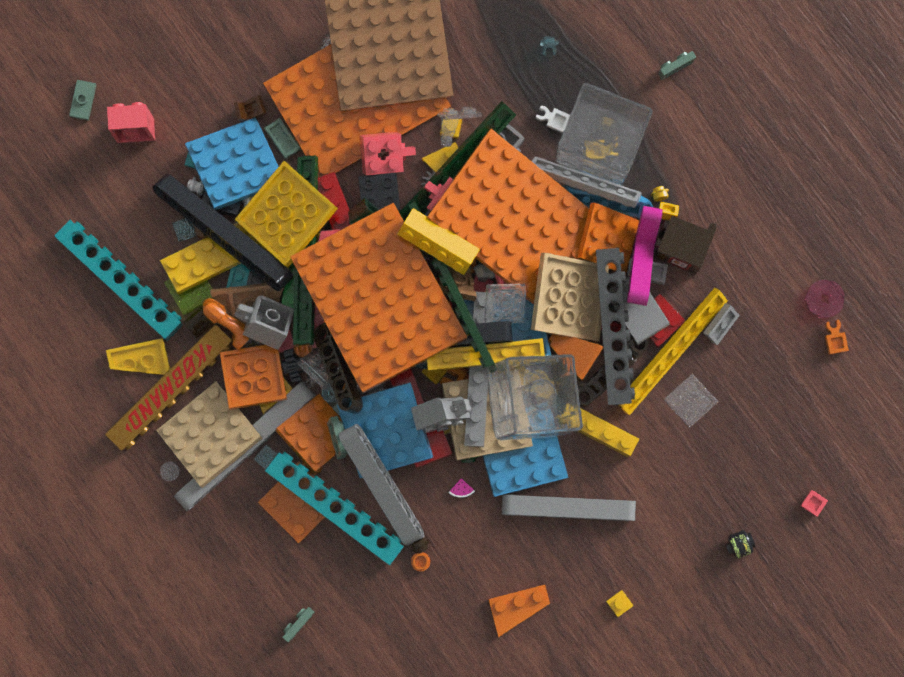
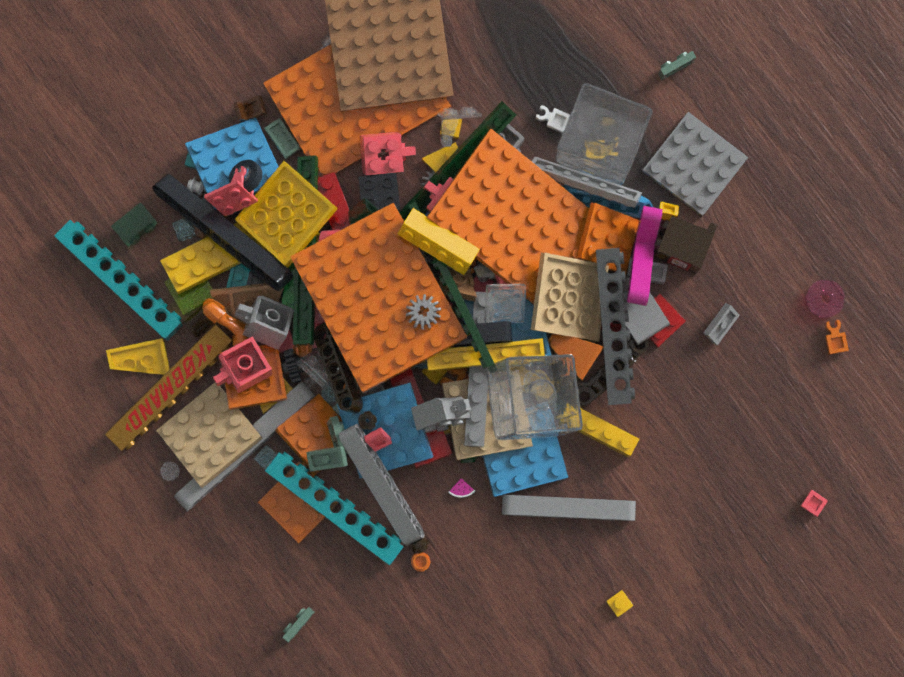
sand green plate [69,80,97,121] -> none
coral brick [107,102,155,143] -> none
orange wing [488,585,550,637] -> none
clear light blue plate [540,36,559,55] -> none
yellow plate [618,288,728,415] -> none
yellow plate [651,186,669,202] -> none
clear plate [664,373,718,428] -> none
black head [725,530,756,559] -> none
none -> clear green brick [111,202,157,246]
none -> coral plate [204,160,263,217]
none -> coral hinge [213,336,272,393]
none -> sand green plate [306,446,348,471]
none -> dark brown plate [358,411,377,430]
none -> coral plate [364,427,392,452]
none -> light grey gear [406,294,441,329]
none -> light grey plate [642,112,748,217]

